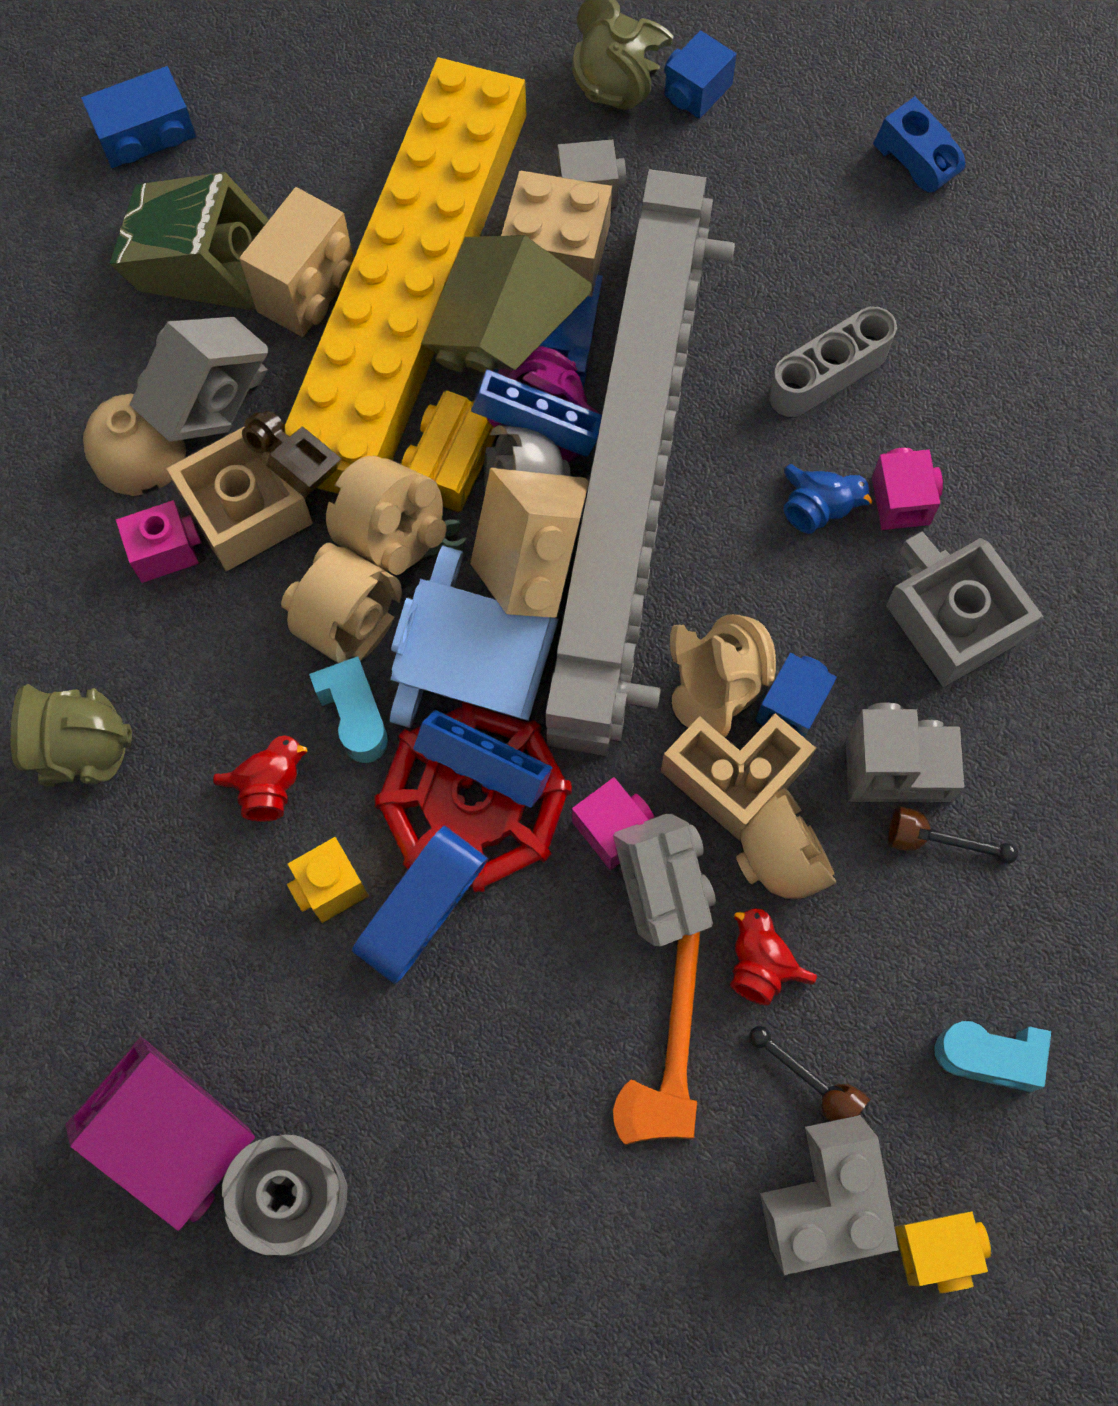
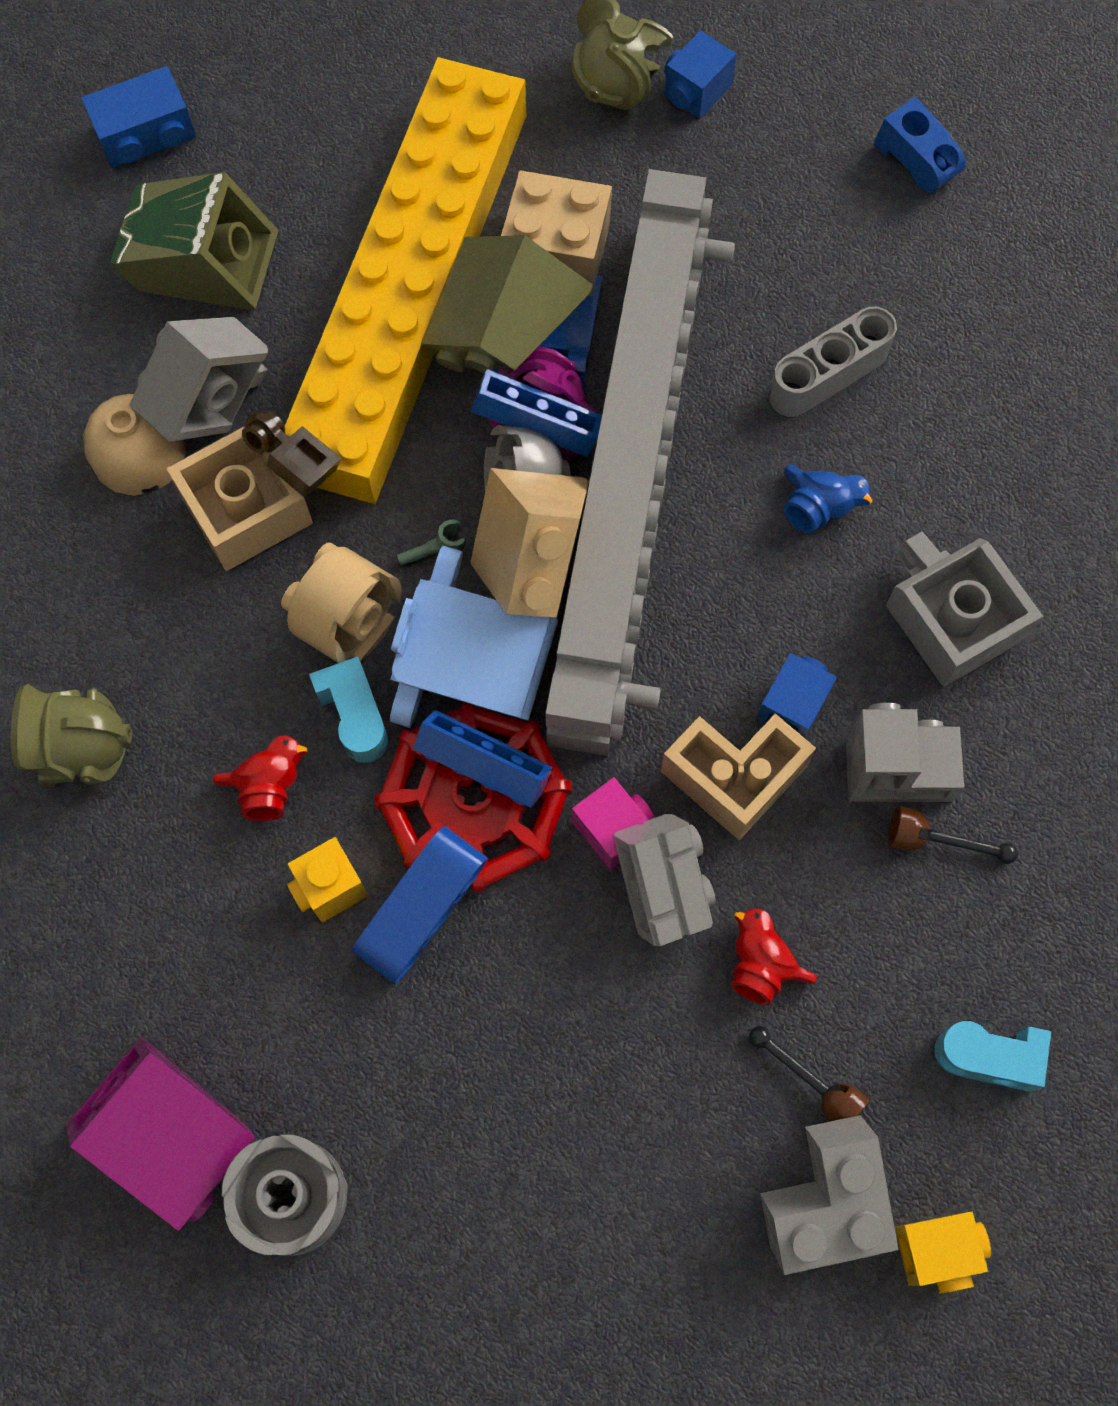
dark pink brick [116,500,201,583] -> none
tan brick [239,187,354,337] -> none
tan brick [326,456,446,575] -> none
yellow brick [401,390,497,512] -> none
light grey brick [558,139,626,207] -> none
orange piece [613,932,700,1145] -> none
tan helmet [670,614,776,737] -> none
tan cylinder [736,787,836,899] -> none
dark pink brick [872,448,943,530] -> none

